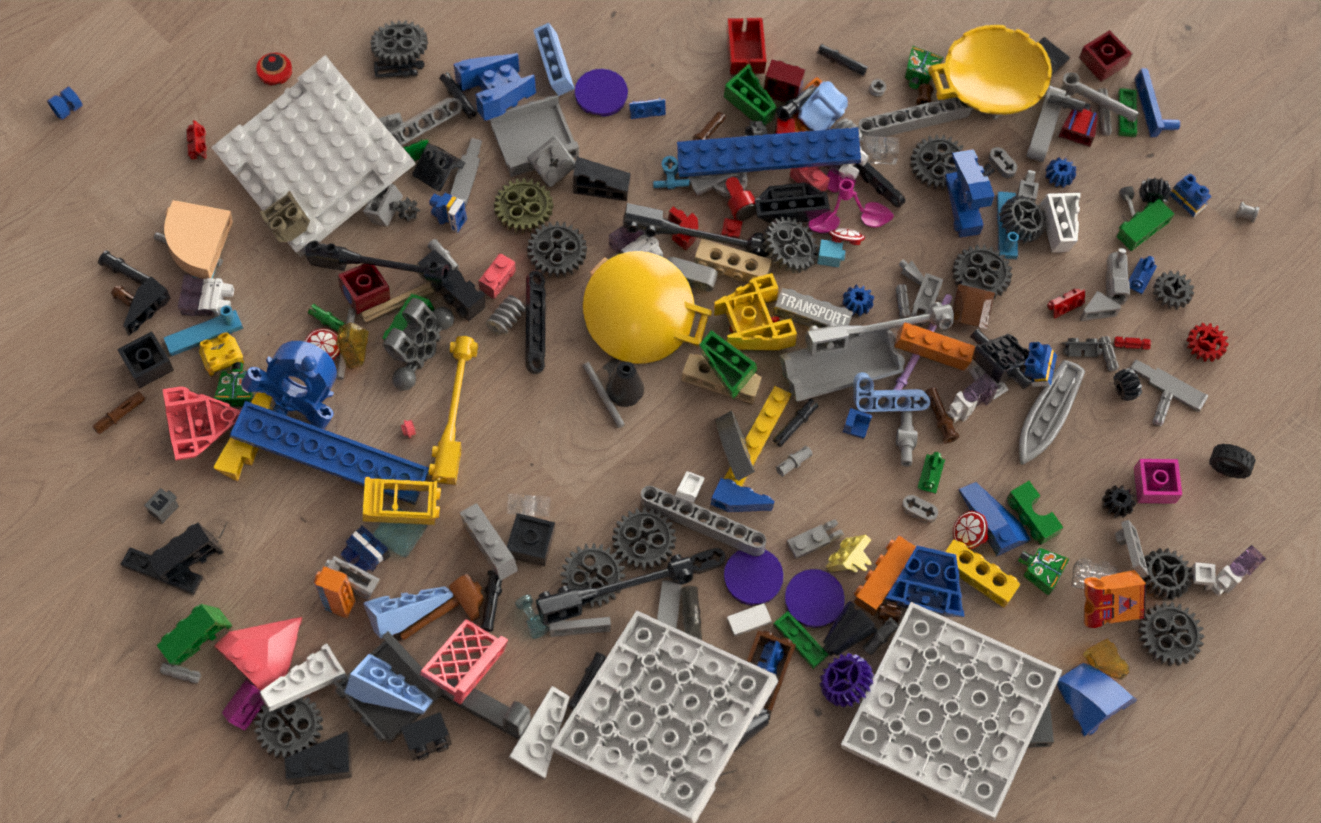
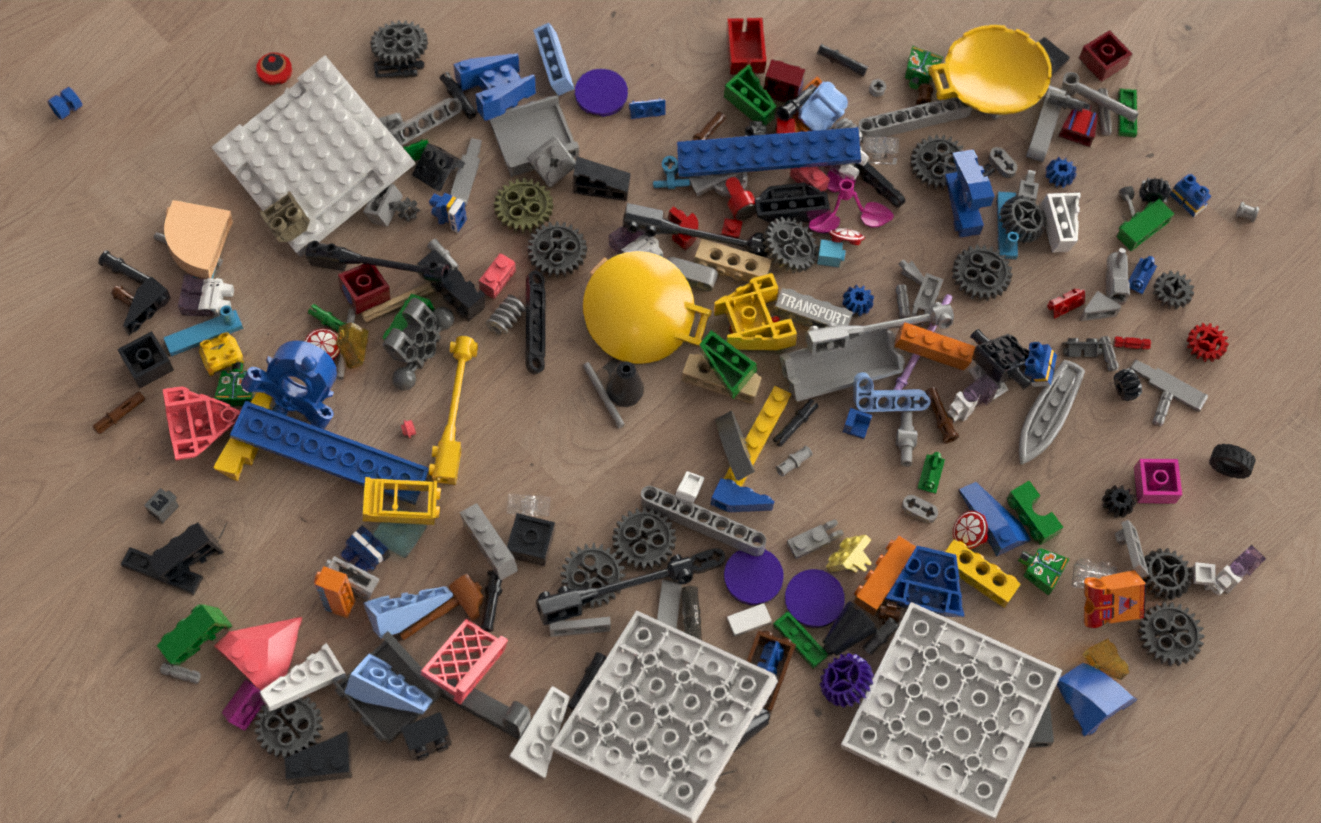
red hinge [186,120,207,159] -> none
clear light blue piece [515,594,550,639] -> none
reddish brown slope [952,284,995,329] -> none
blue piece [1134,68,1180,137] -> none

